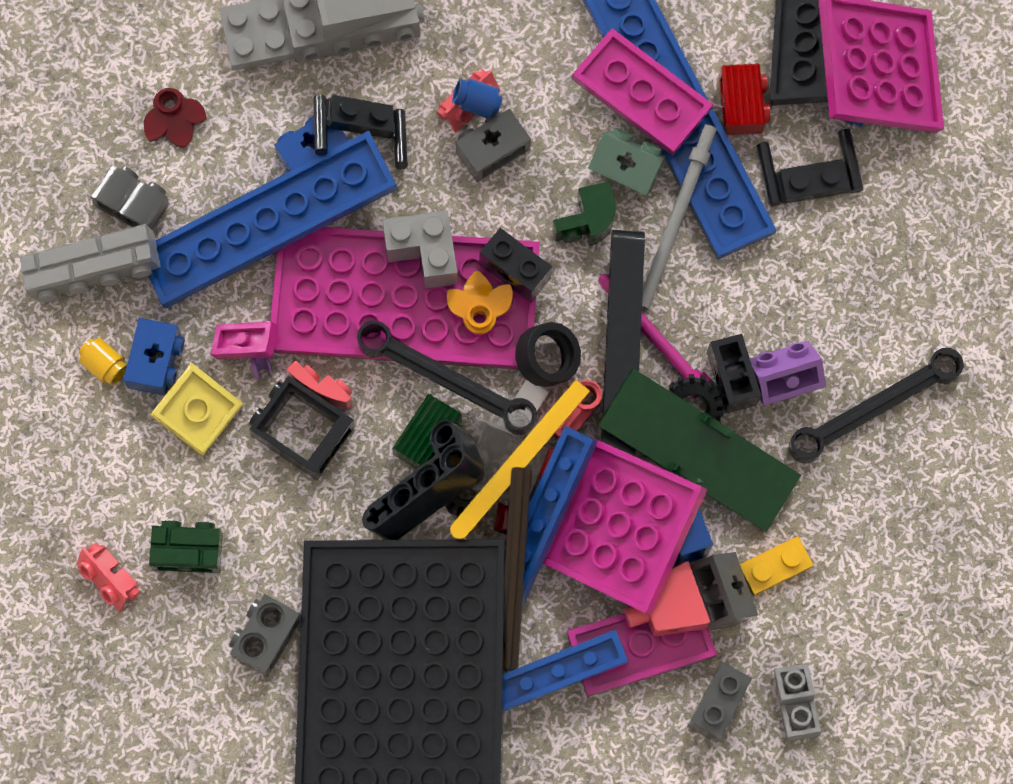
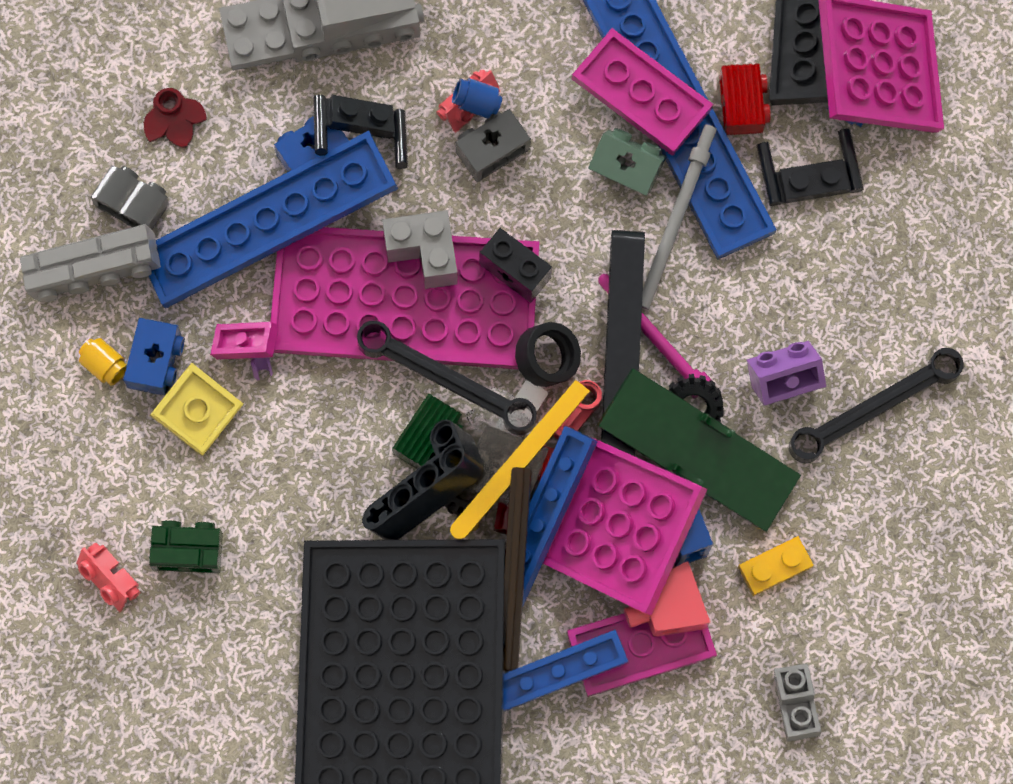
dark grey brick [229,594,301,677] -> none
black window [249,376,355,480] -> none
coral slope [286,361,353,410] -> none
light orange plate [447,271,513,334] -> none
dark green brick [552,181,616,246] -> none
dark grey brick [687,662,752,743] -> none
dark grey brick [690,552,758,631] -> none
black brick [706,334,761,414] -> none

